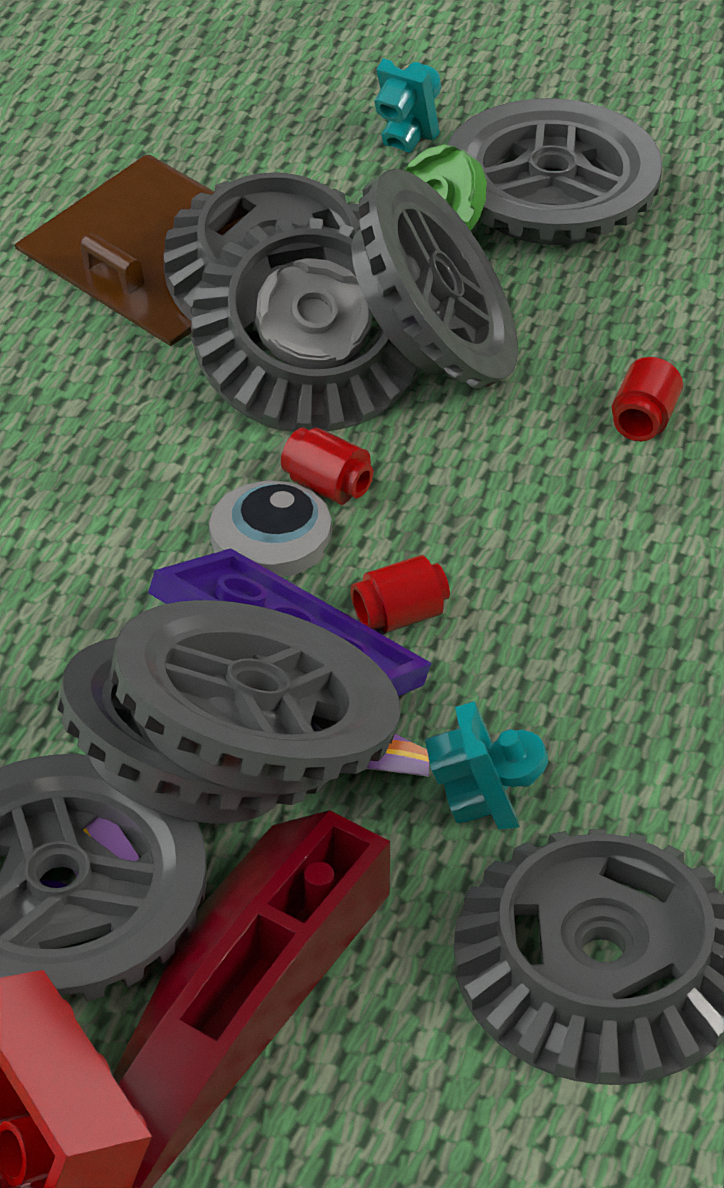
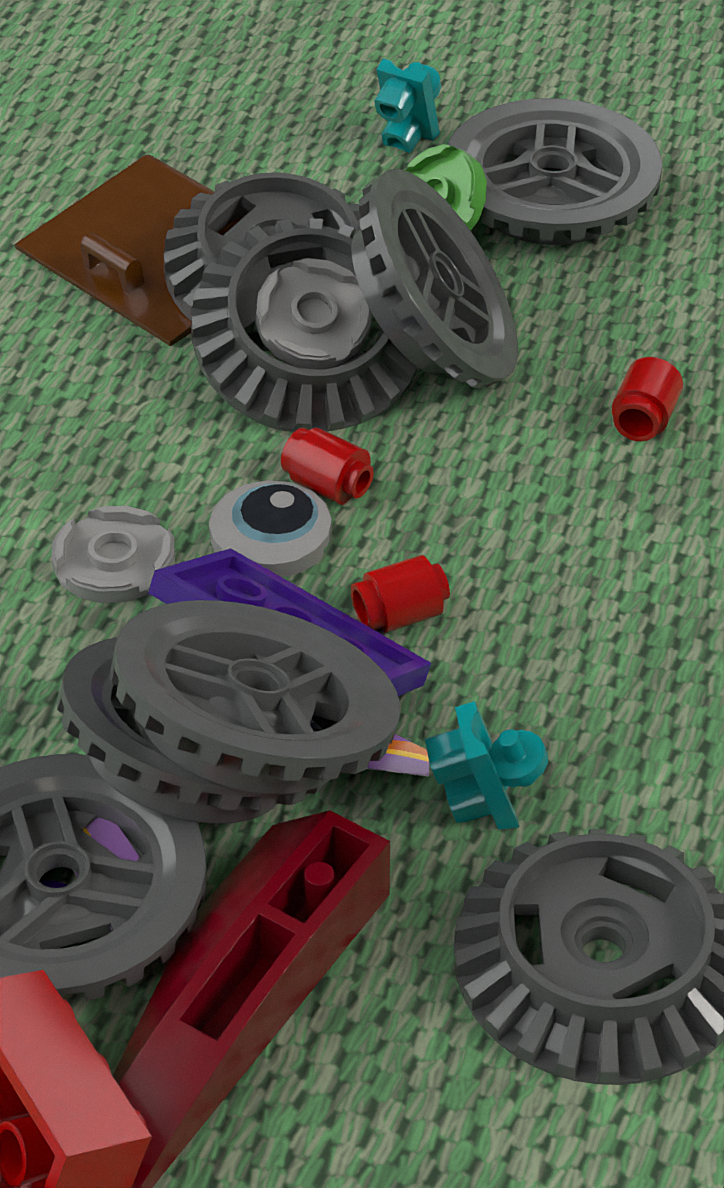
none -> light grey tile [51,506,175,603]

